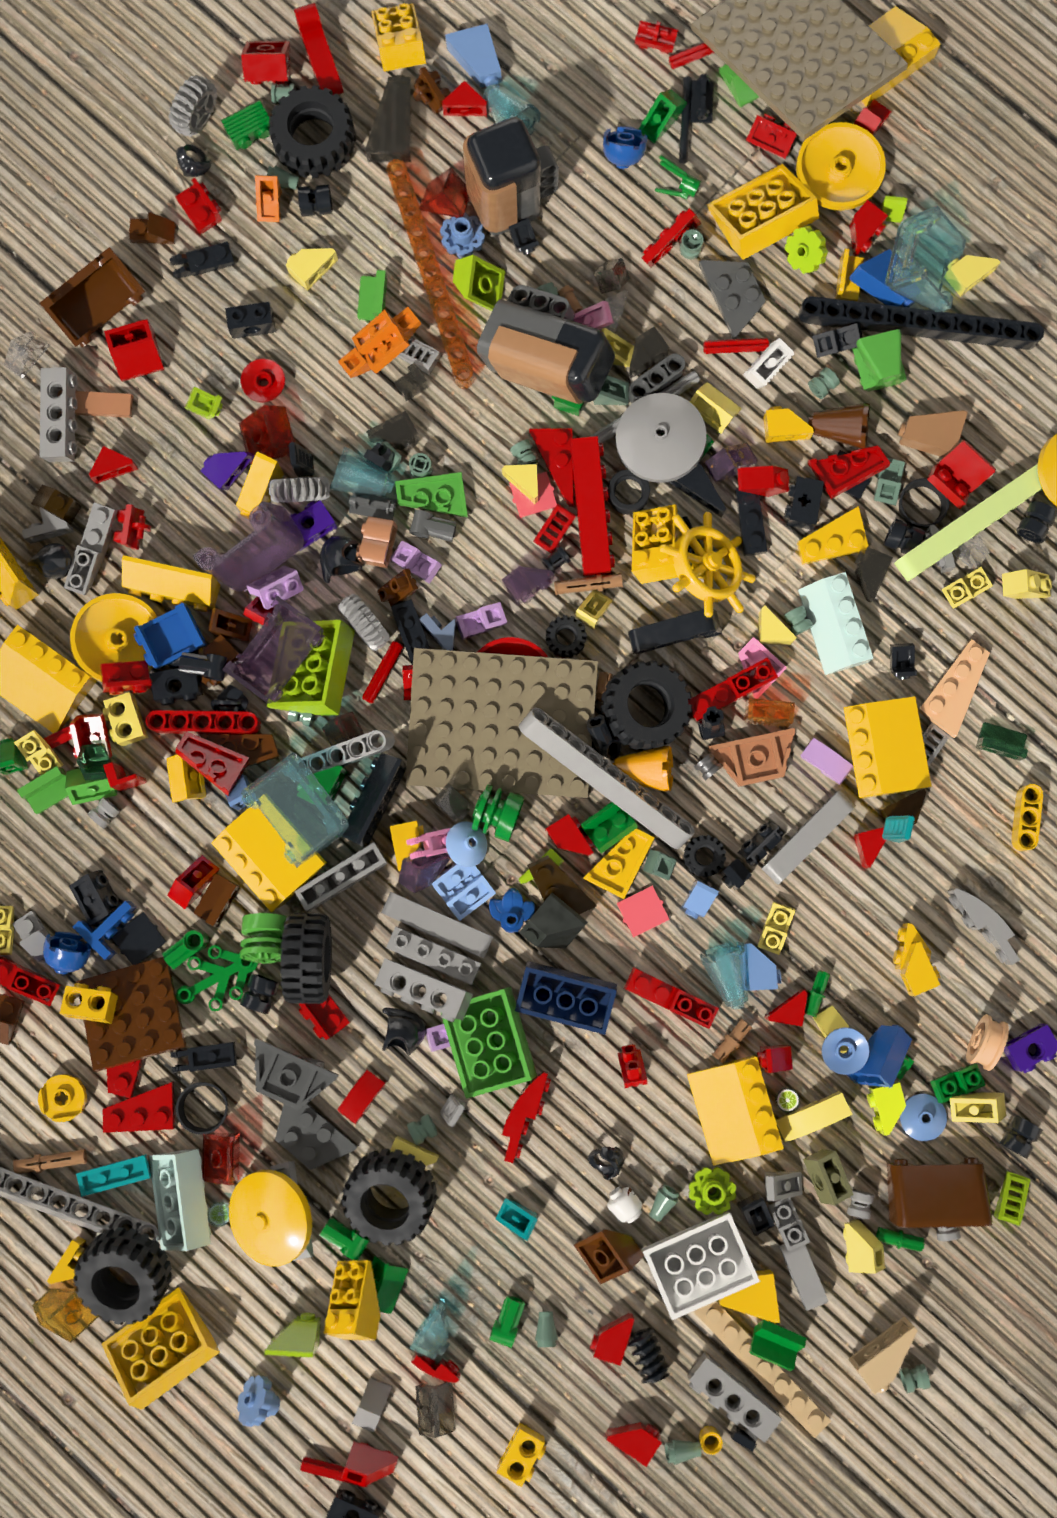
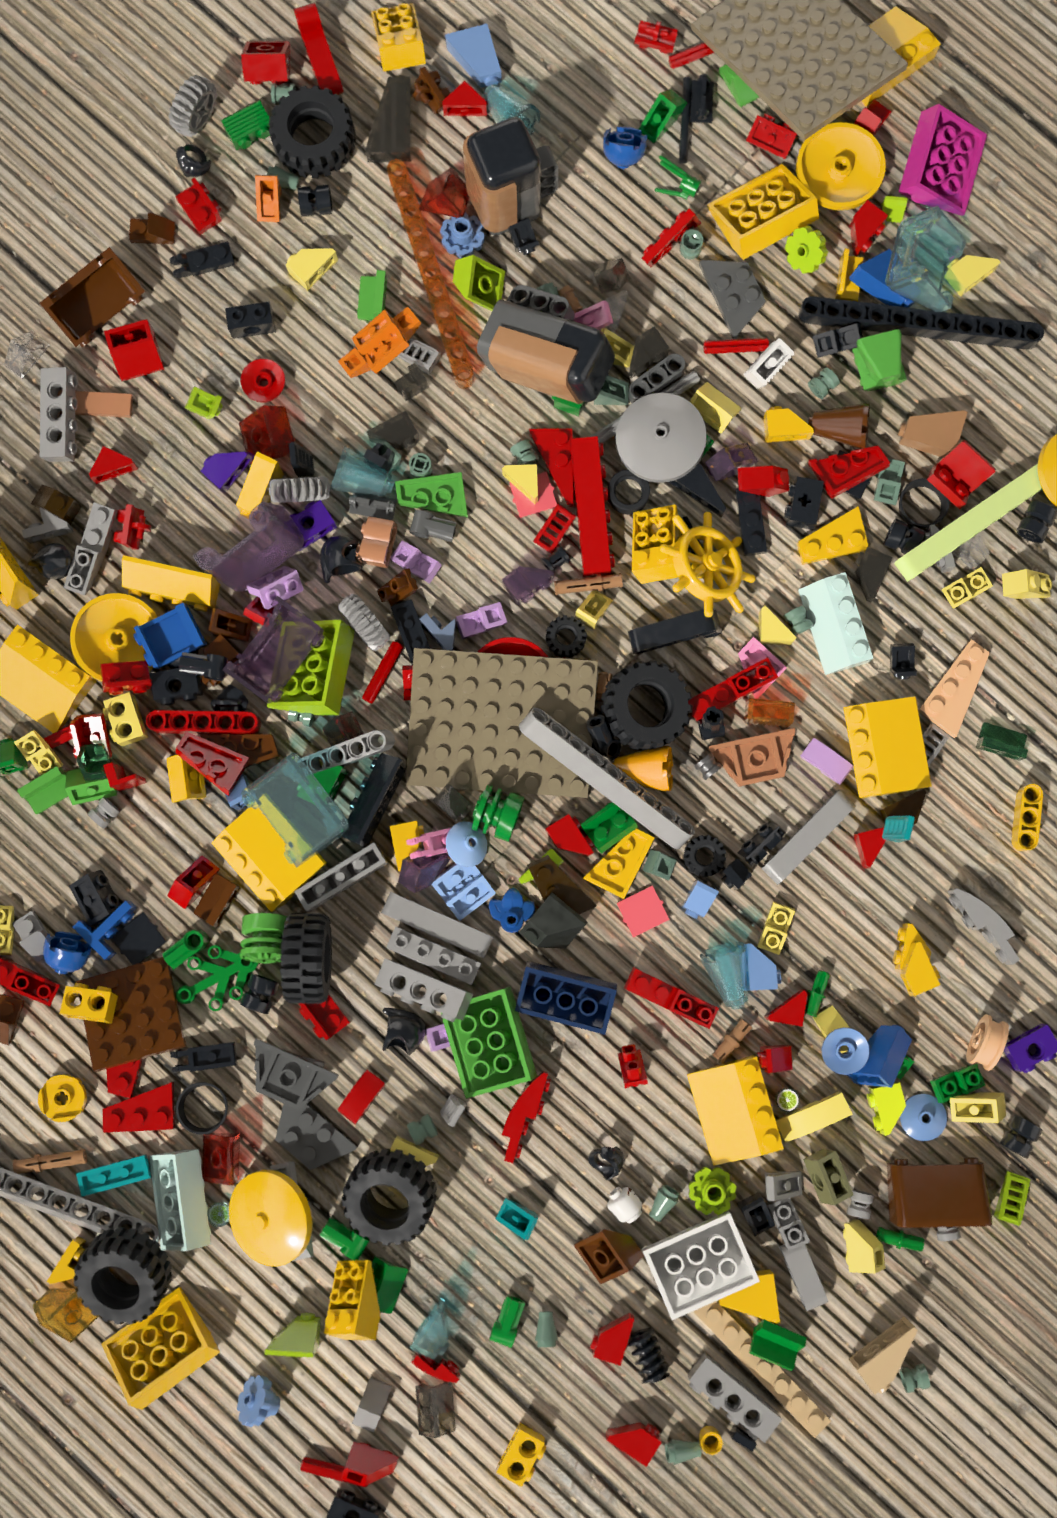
none -> dark pink slope [899,104,987,216]

